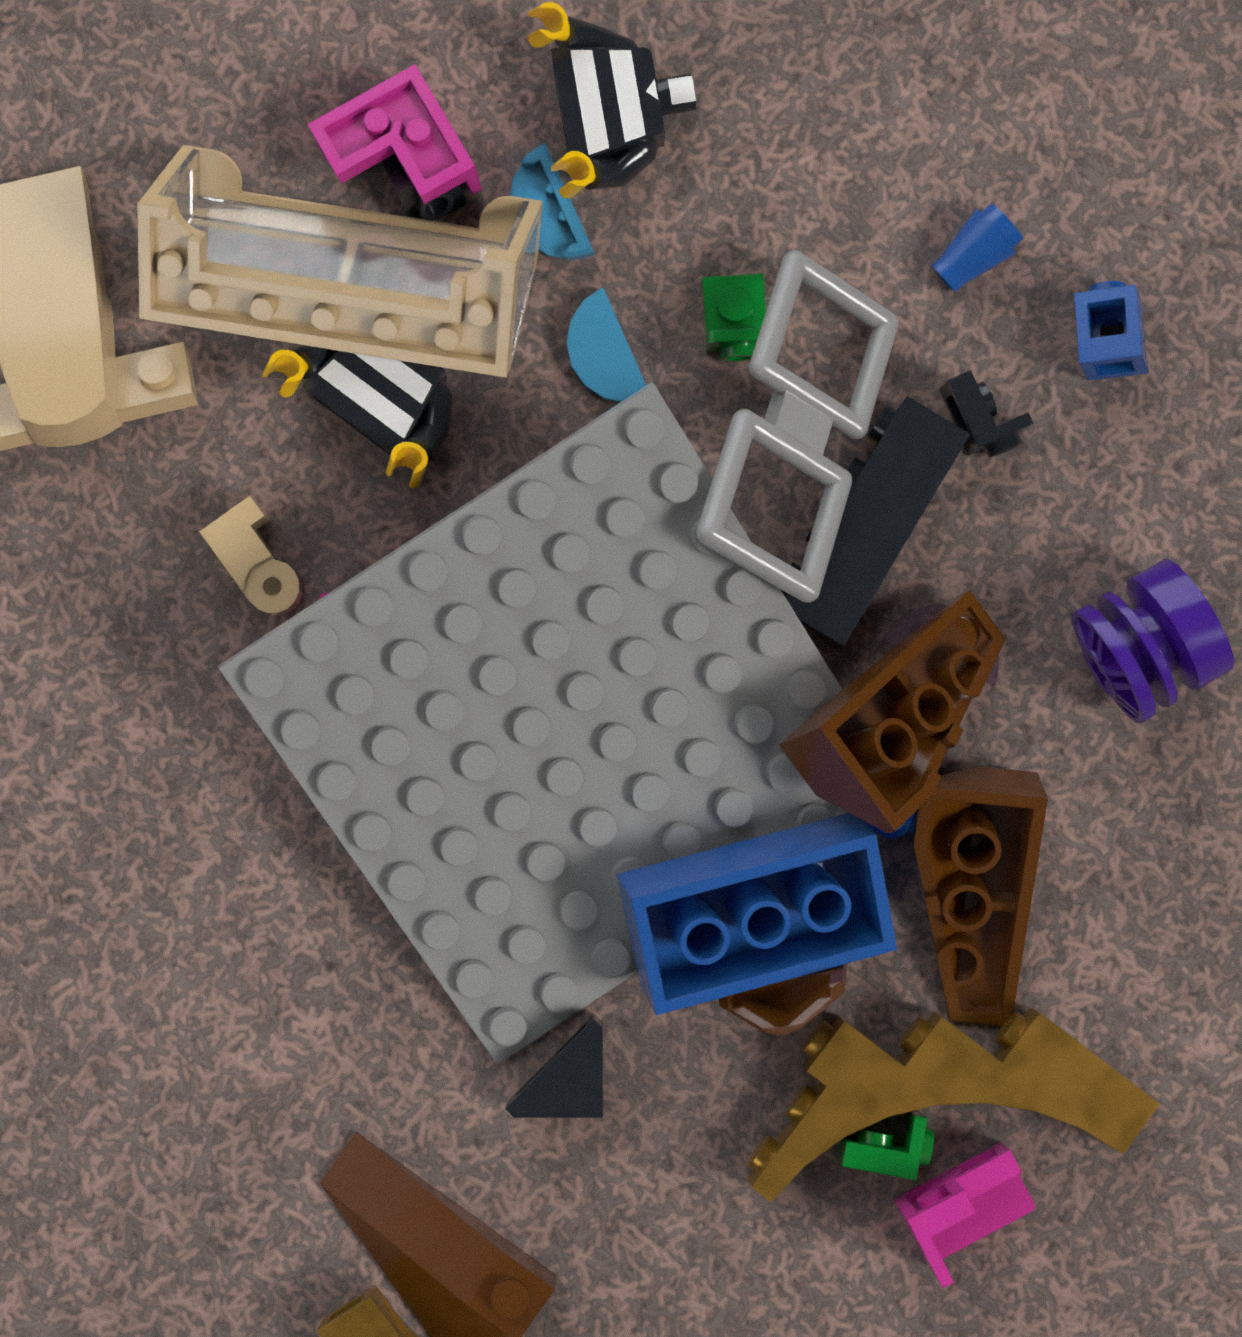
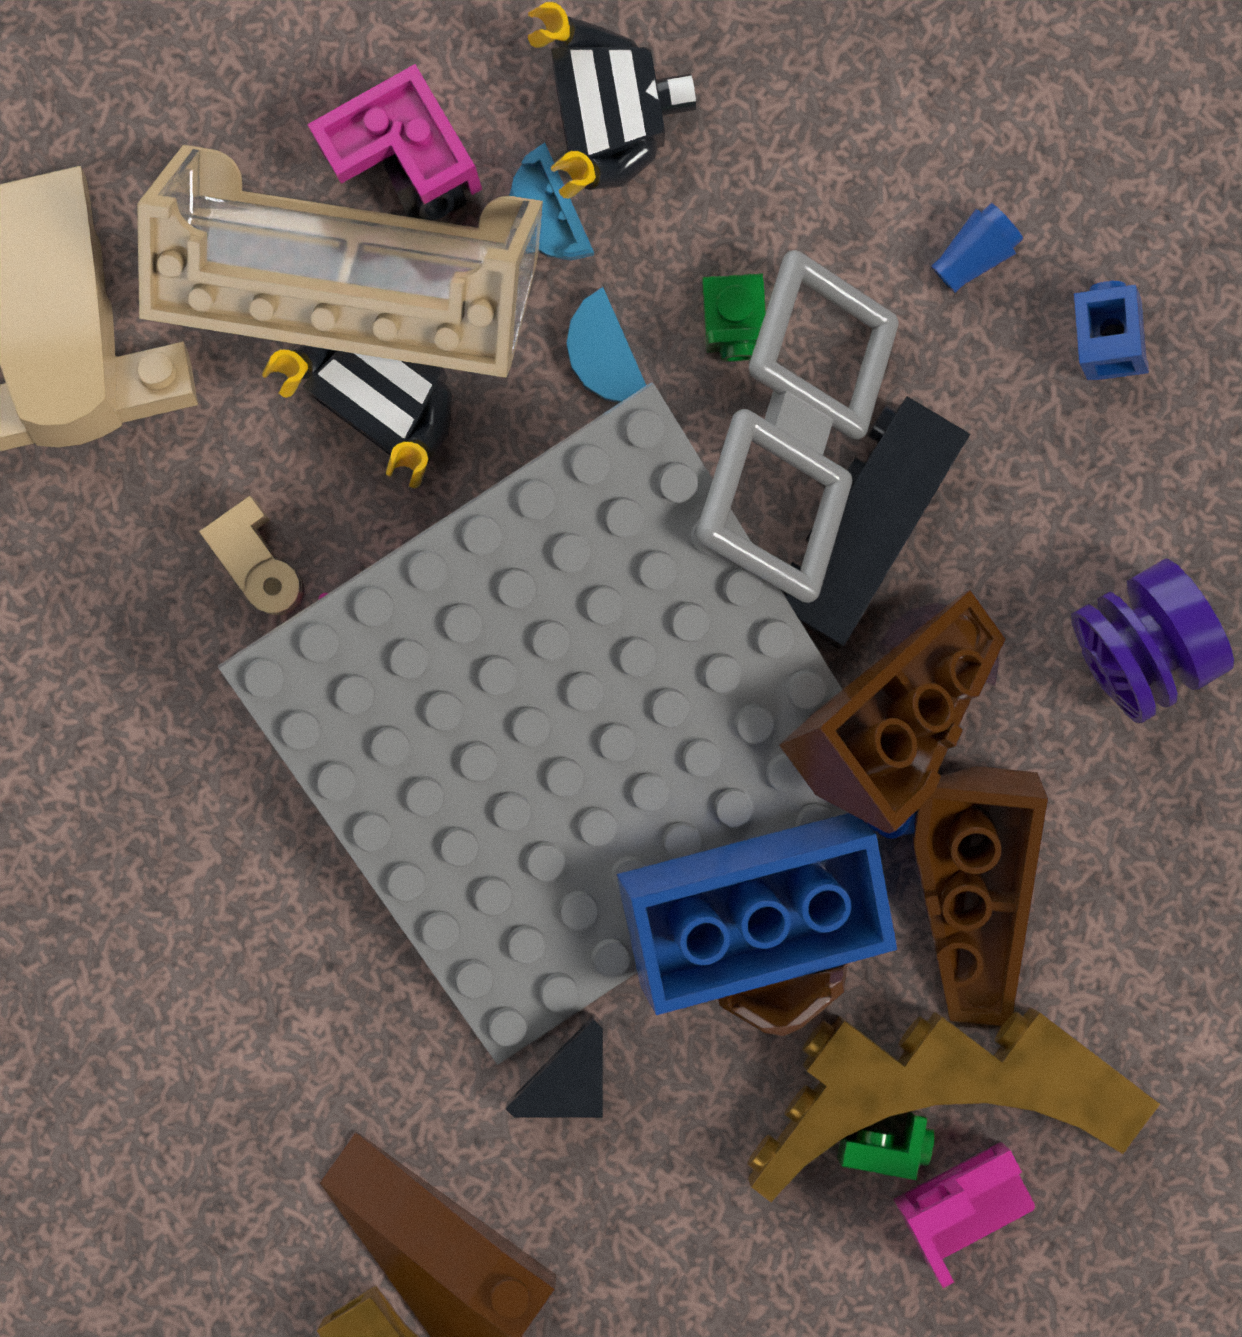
black bracket [939,370,1034,459] -> none

